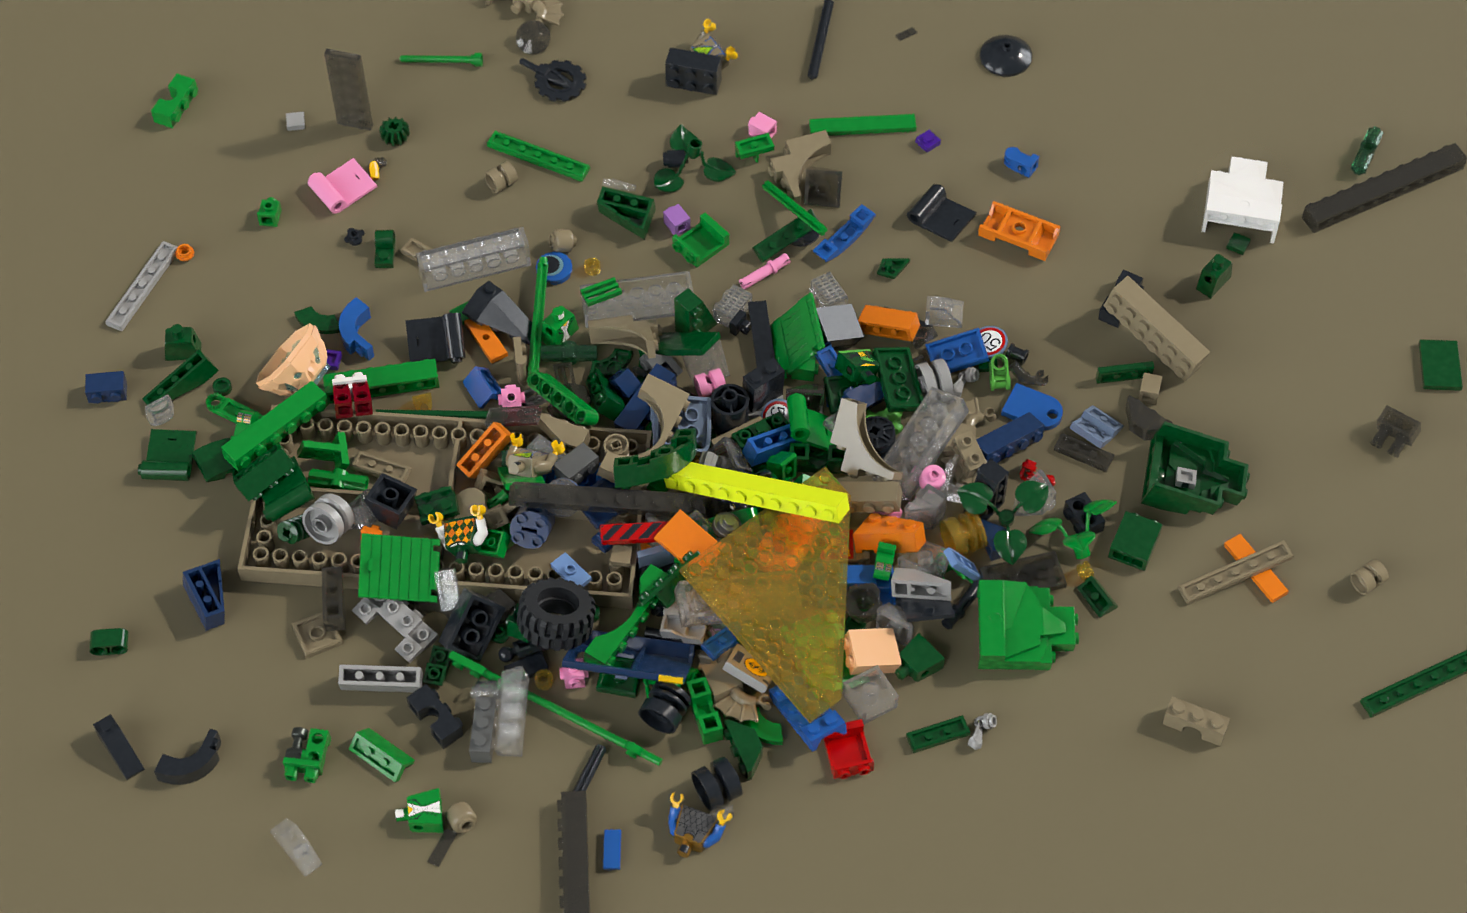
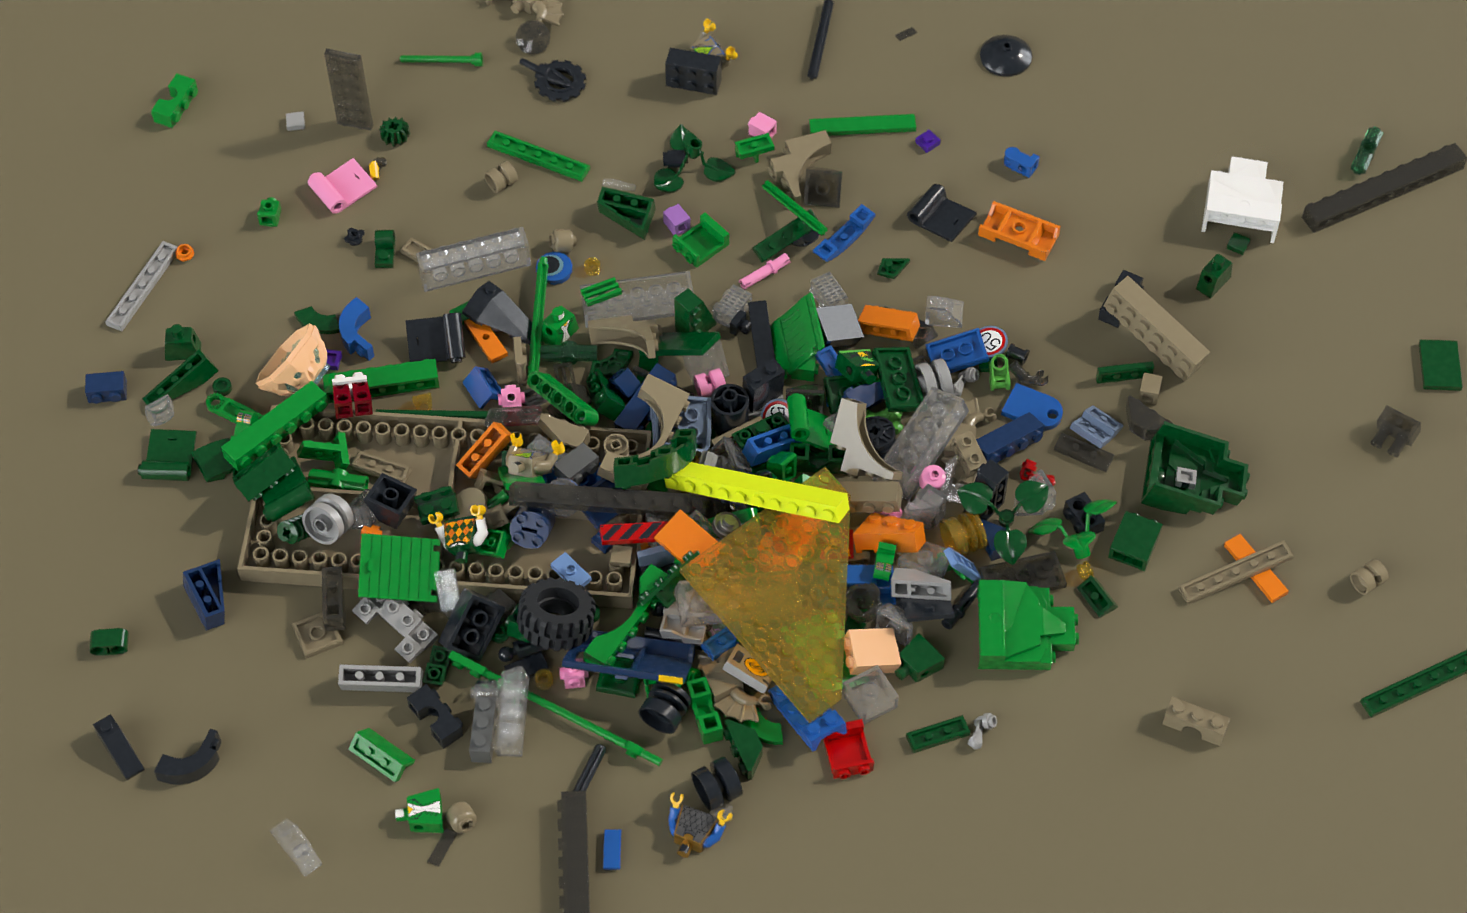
green hips [283,727,331,783] -> none
dark grey slope [639,354,683,377] -> none

